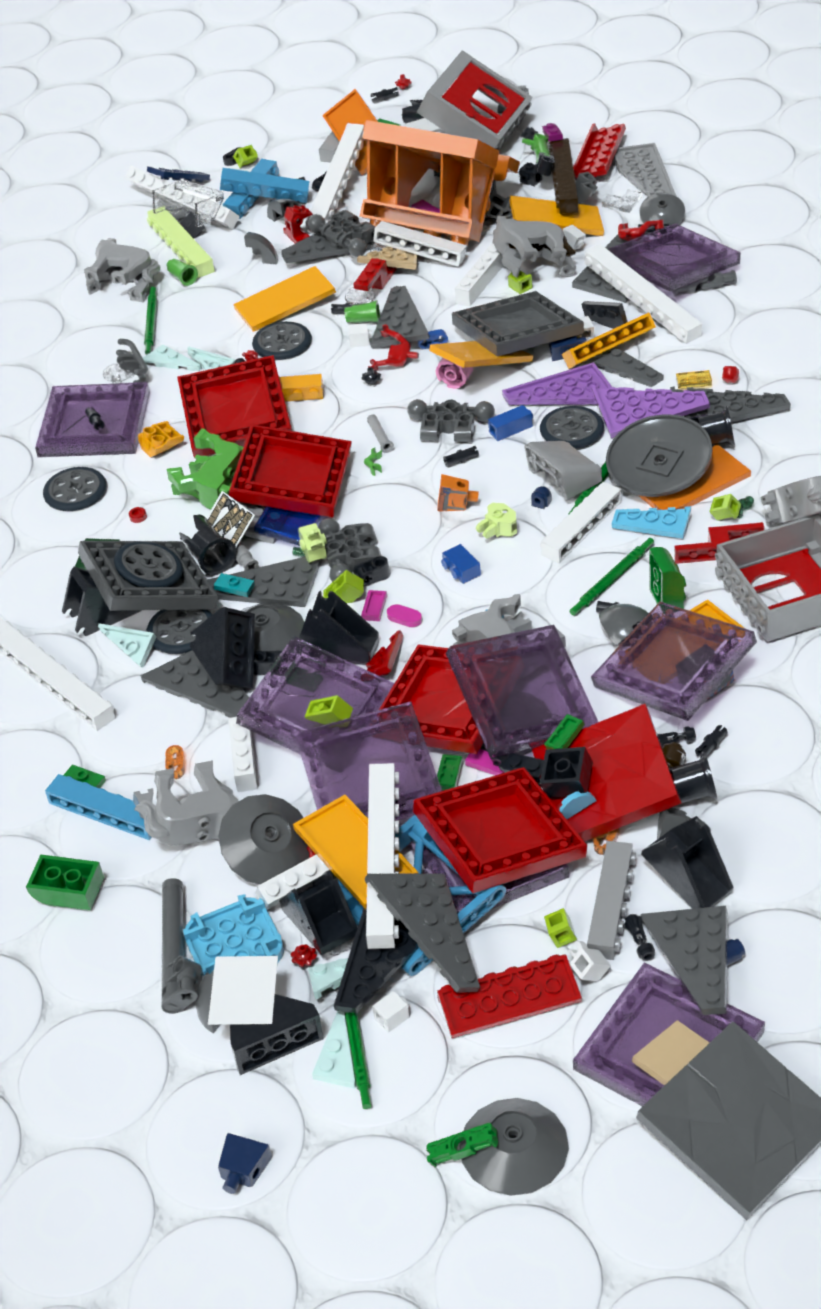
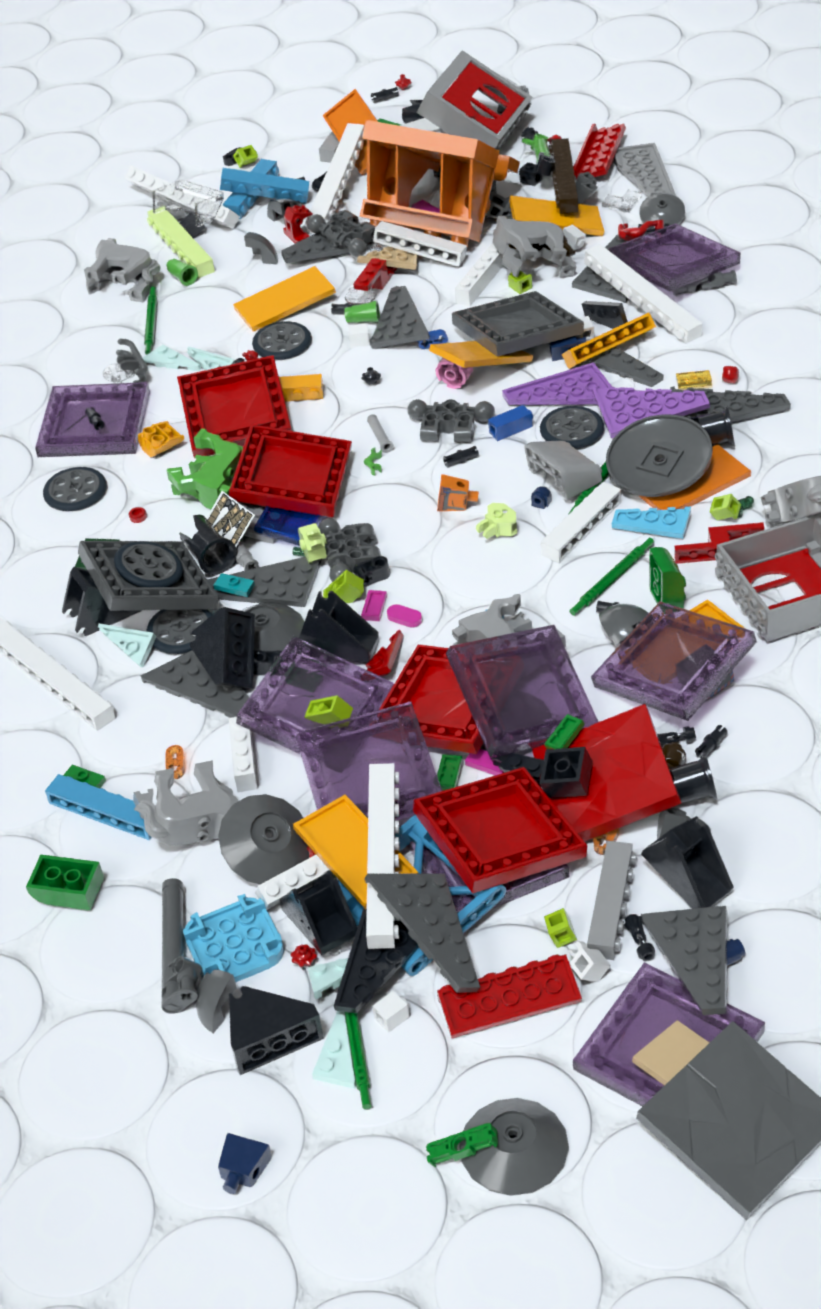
dark blue wing [147,166,210,182] -> none
white sticker [208,956,278,1025] -> none
red piece [368,324,419,371] -> none
blue brick [441,544,481,584] -> none
magenta plate [542,123,563,142] -> none
medium azure tile [559,791,597,819] -> none

